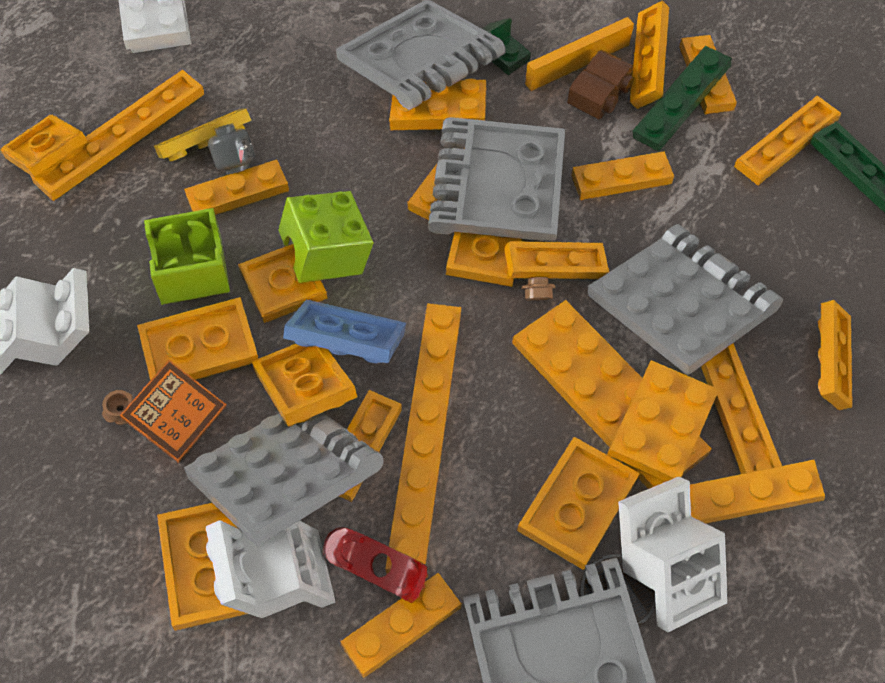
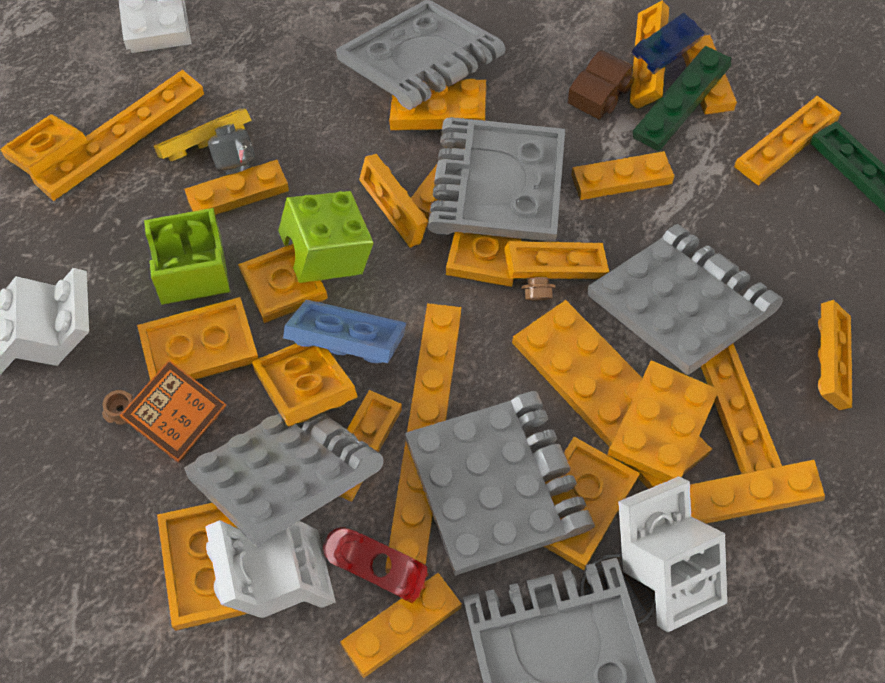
dark green slope [482,18,531,75] -> none
light orange tile [525,17,634,91] -> none
none -> light orange plate [359,154,429,247]
none -> light grey hinge [405,391,595,576]
none -> clear blue plate [631,13,705,74]

